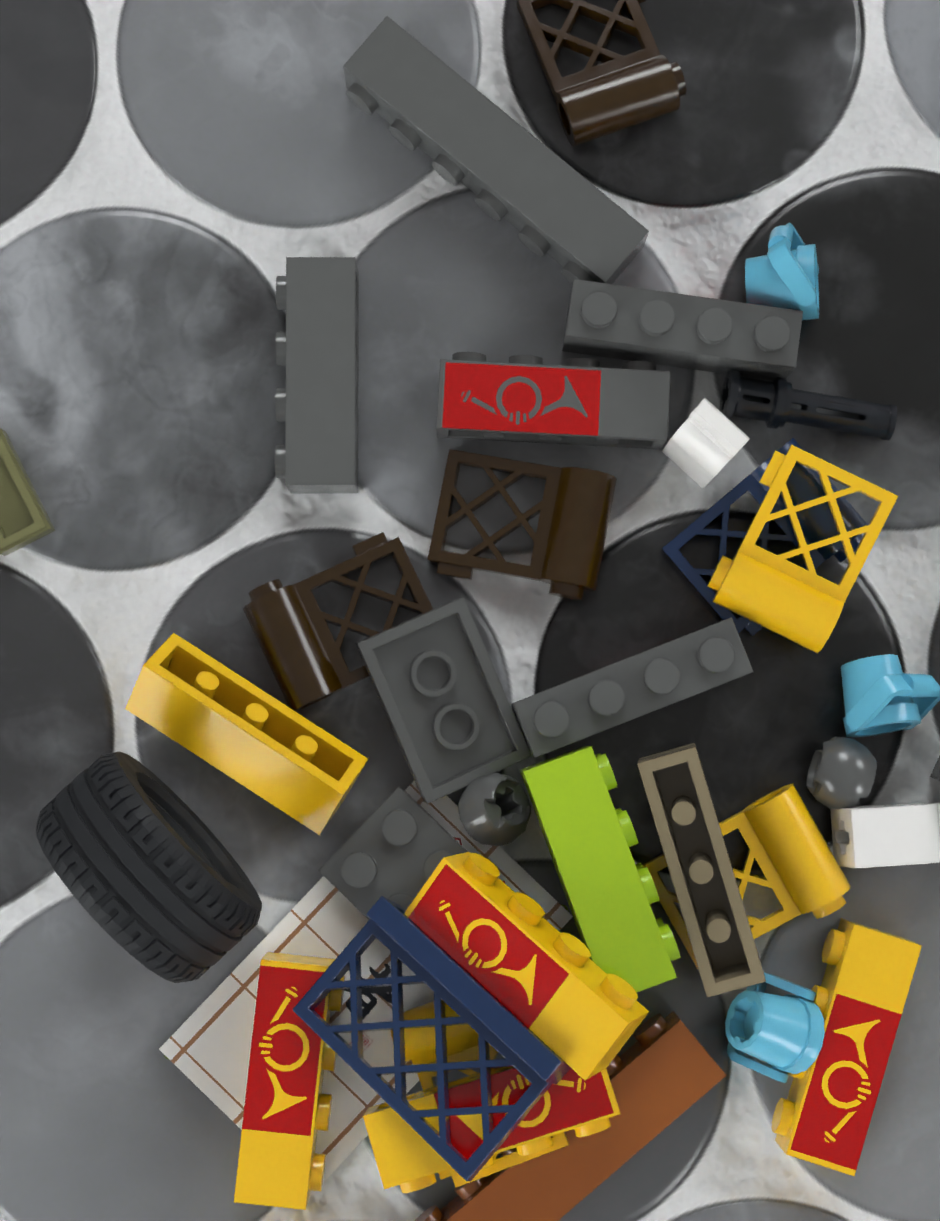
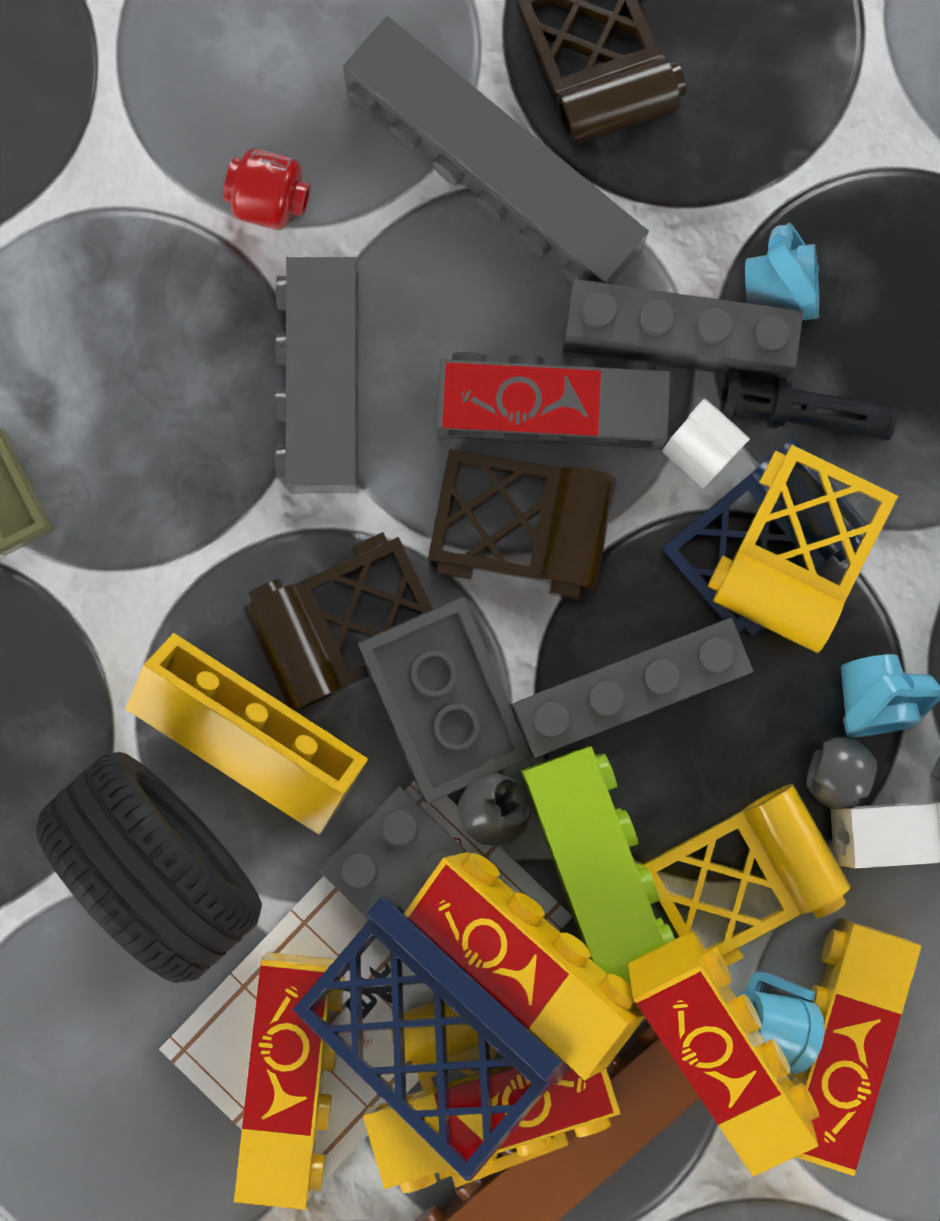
dark tan brick [637,743,766,998] -> none
none -> red head [223,148,311,230]
none -> brick [628,931,819,1177]

